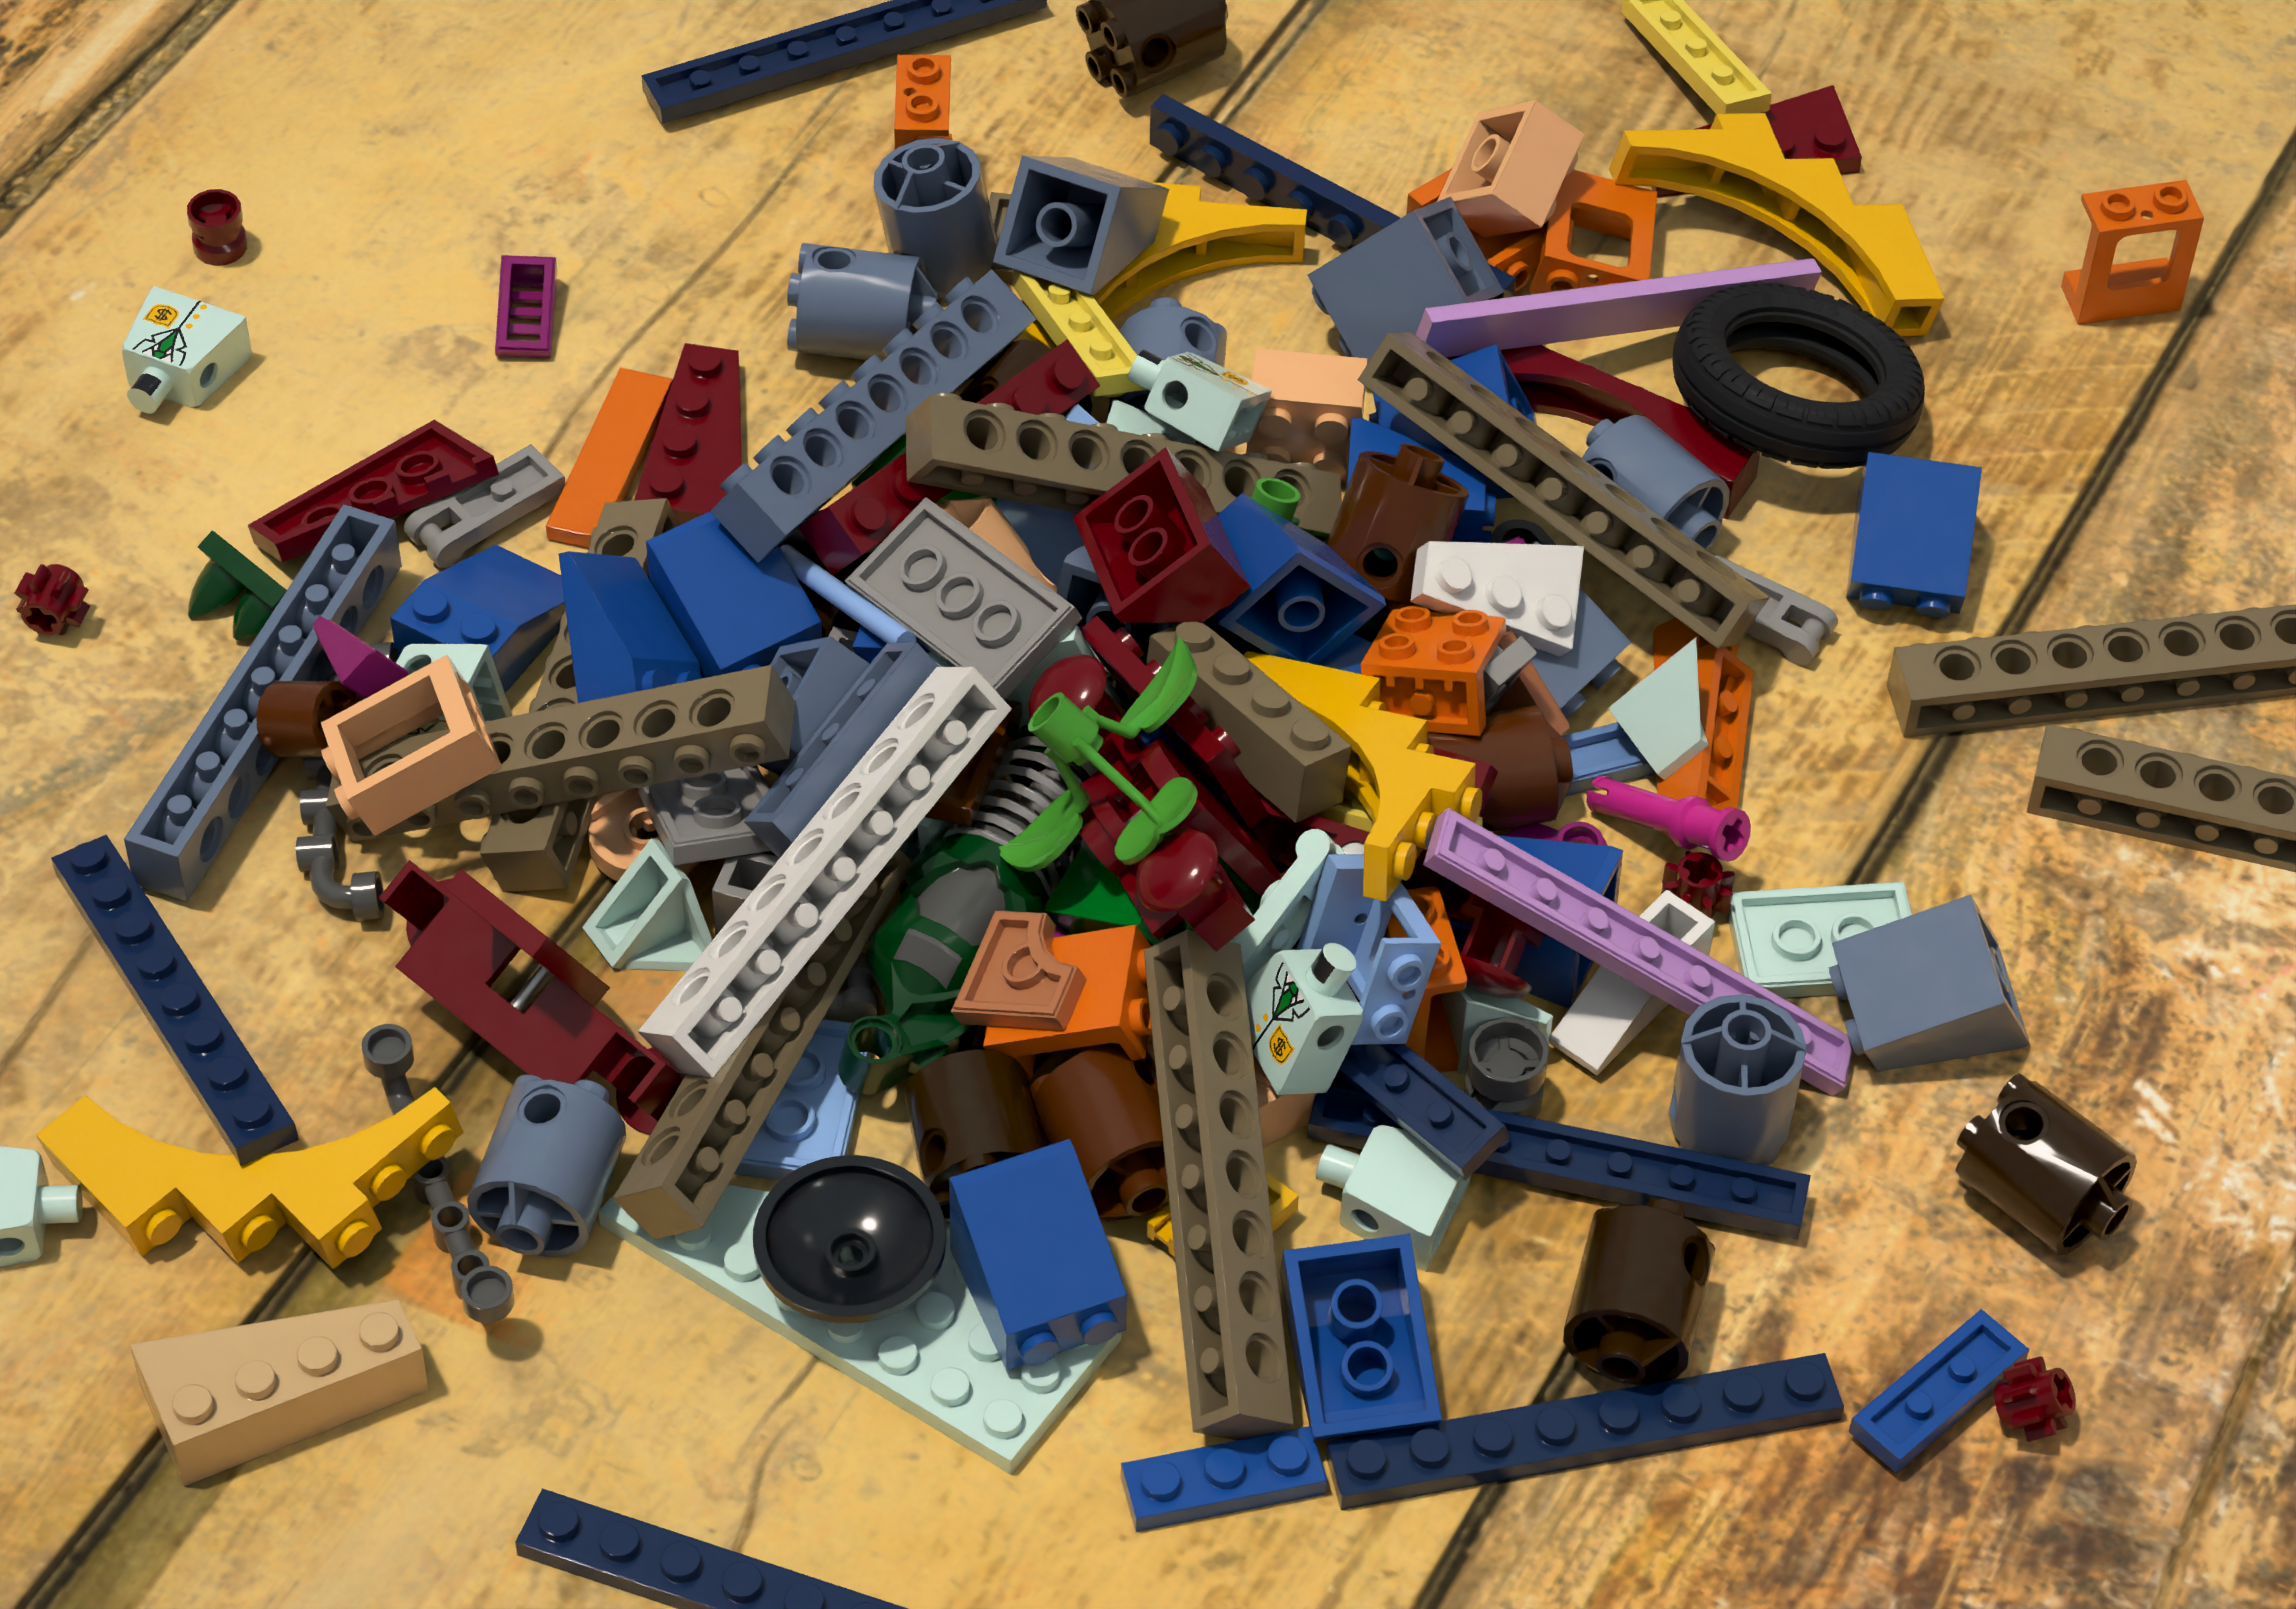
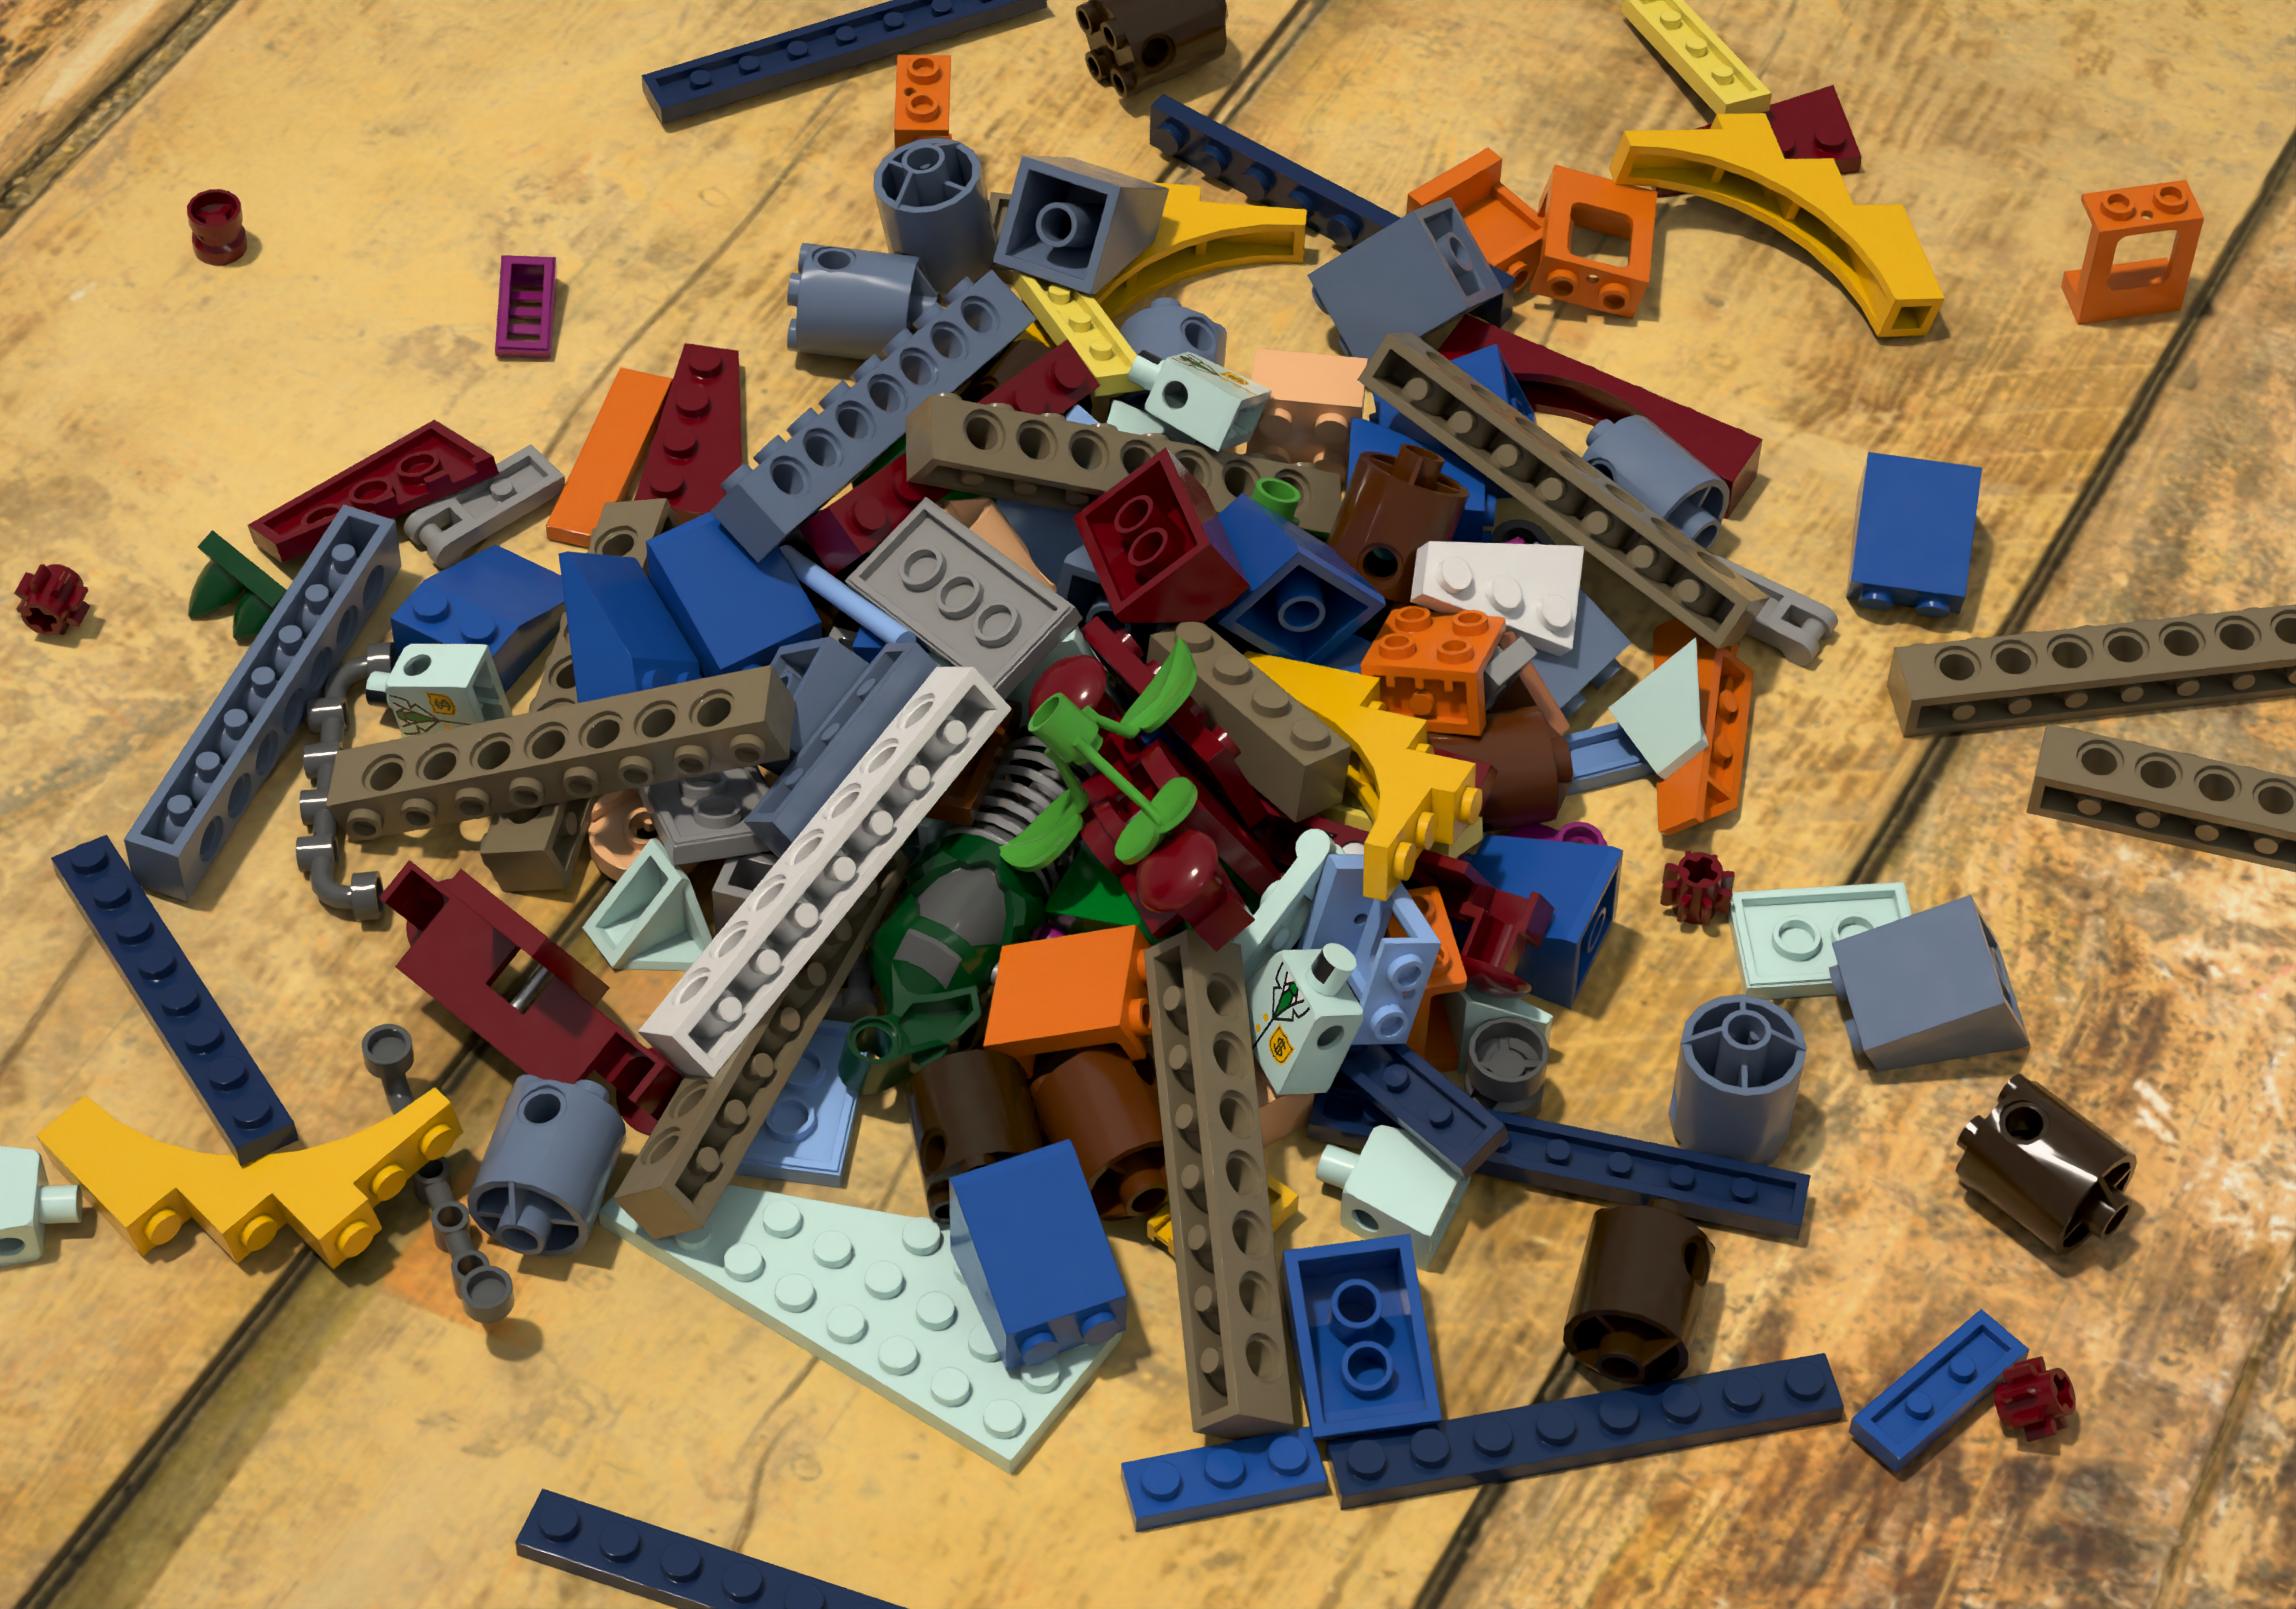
light aqua torso [122,286,252,414] -> none
tan wedge [130,1299,429,1486] -> none
reddish brown piece [256,681,359,758] -> none
magenta slope [313,616,409,699] -> none
light nougat window [321,655,502,836] -> none
black dish [753,1155,946,1323] -> none
nougat tile [951,911,1087,1031] -> none
lavender tile [1416,258,1822,357] -> none
lavender tile [1423,808,1853,1096] -> none
light nougat brick [1437,100,1584,238] -> none
white slope [1549,889,1715,1075] -> none
dark pink pin [1586,776,1751,862] -> none
black tyre [1673,283,1925,469] -> none

